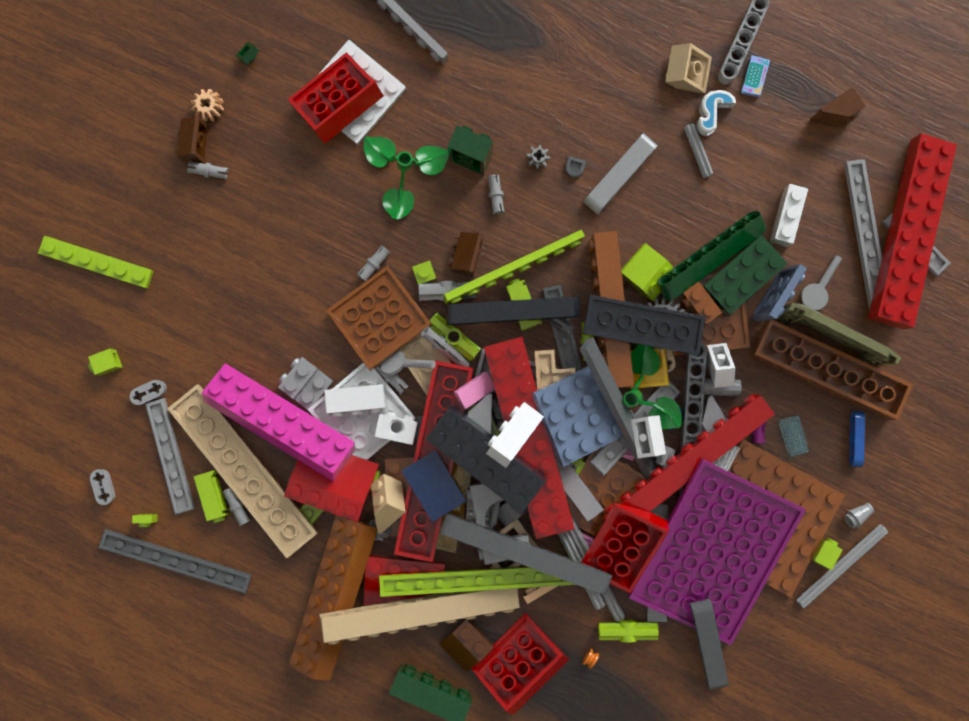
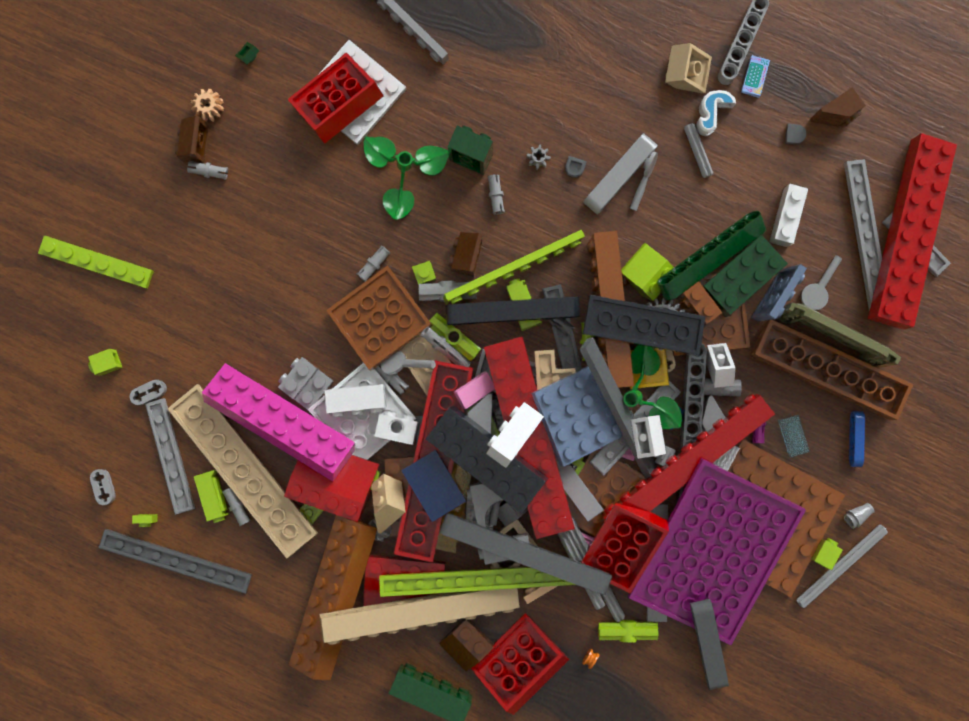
none -> light grey piece [630,151,658,211]
none -> dark grey tile [785,124,806,145]

